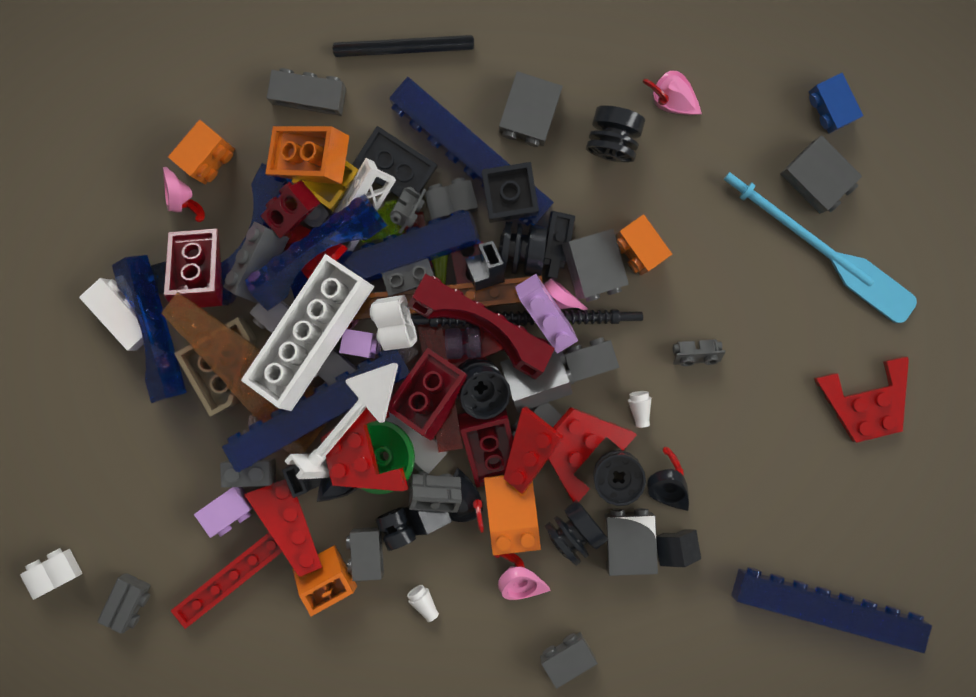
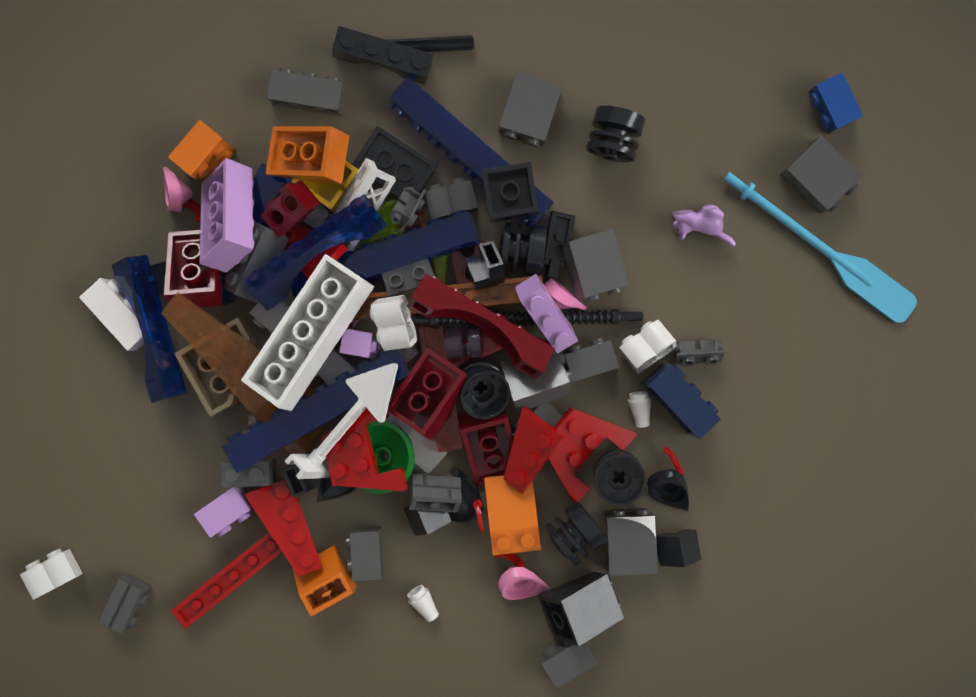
black wheel [375,507,416,551] -> none
orange brick [615,214,672,275] -> none
bright pink piece [642,71,702,115] -> none
clear blue brick [731,567,932,654] -> none
red wing [814,356,909,443] -> none
none -> lavender brick [200,158,255,272]
none -> black arch [332,25,434,85]
none -> slope [537,572,624,646]
none -> white brick [619,320,677,374]
none -> dark blue brick [641,364,721,439]
none -> lavender animal [672,205,736,247]

